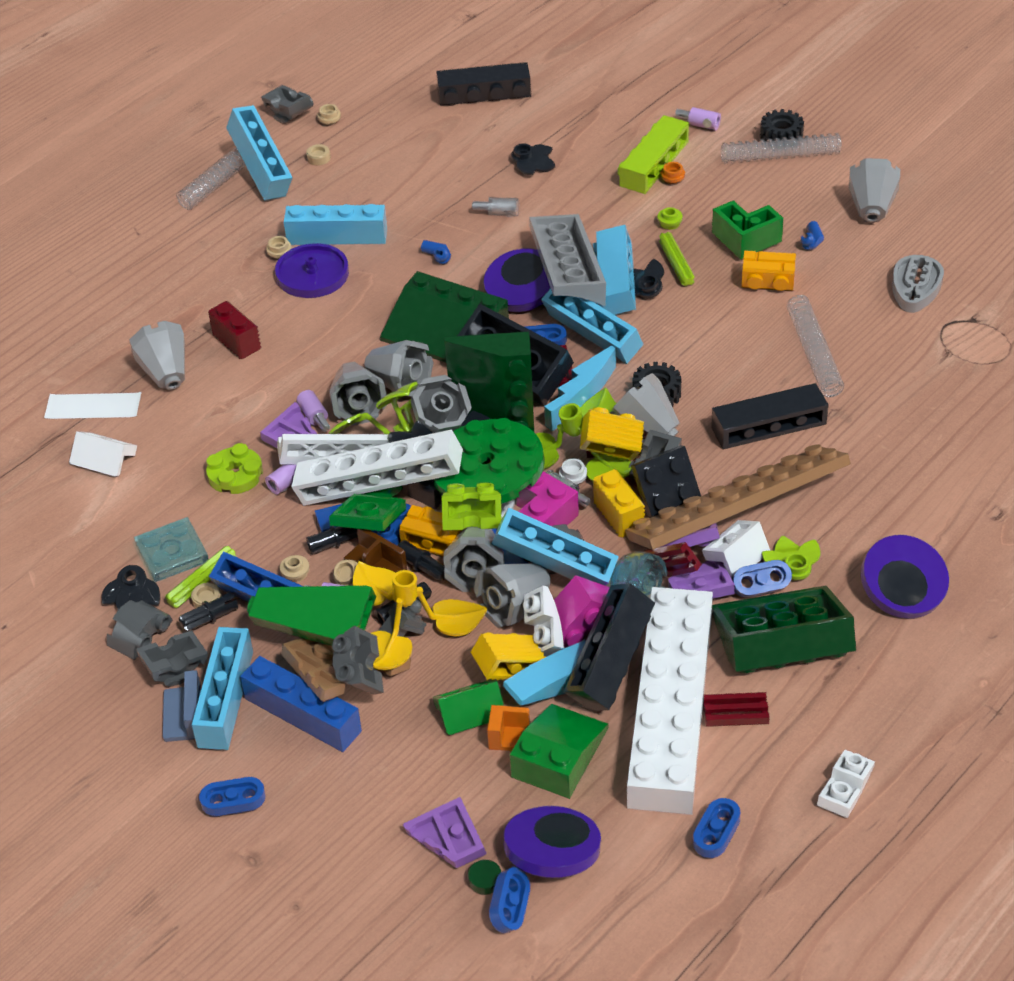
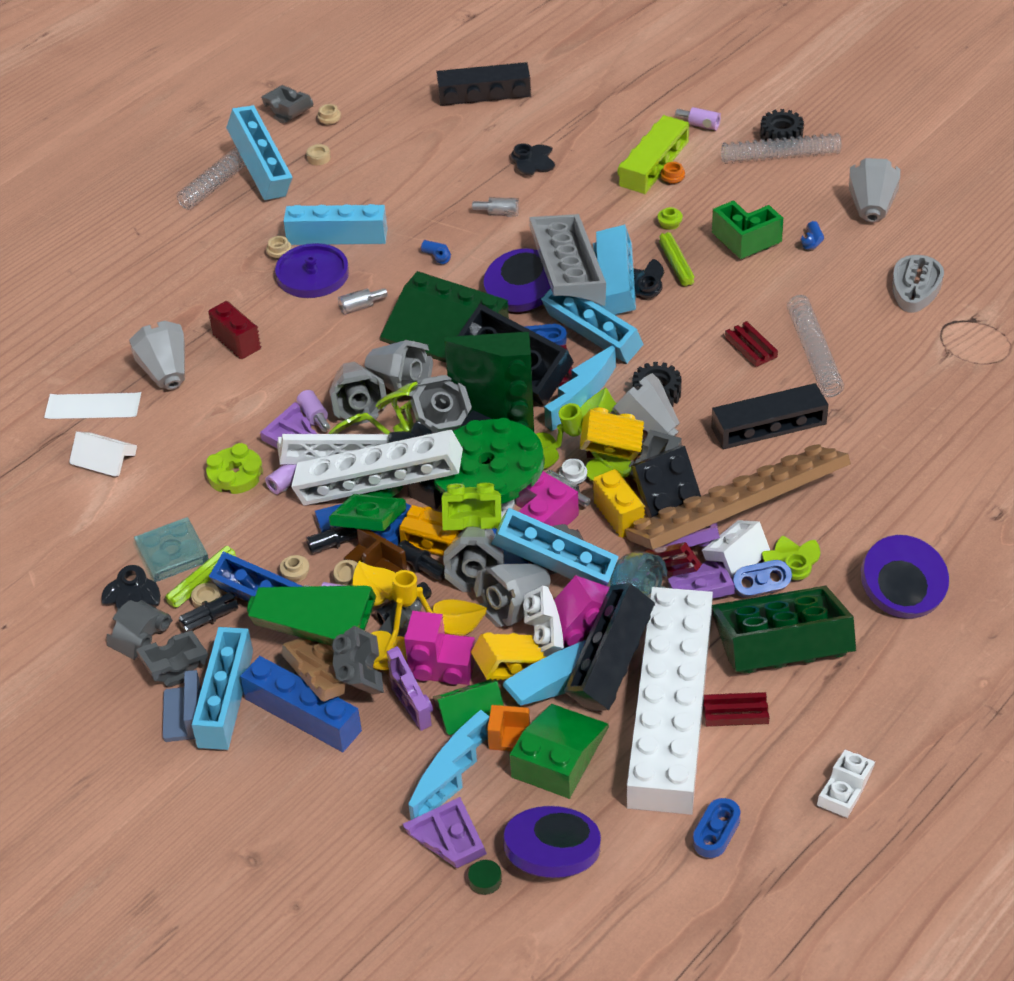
blue plate [199,777,266,816] -> none
blue plate [489,867,530,933] -> none
light orange brick [742,251,796,291] -> none
none -> clear piece [338,288,388,315]
none -> medium lavender wing [386,646,433,731]
none -> dark pink brick [404,611,475,685]
none -> medium azure slope [408,710,489,820]
none -> dark red tile [725,321,778,367]

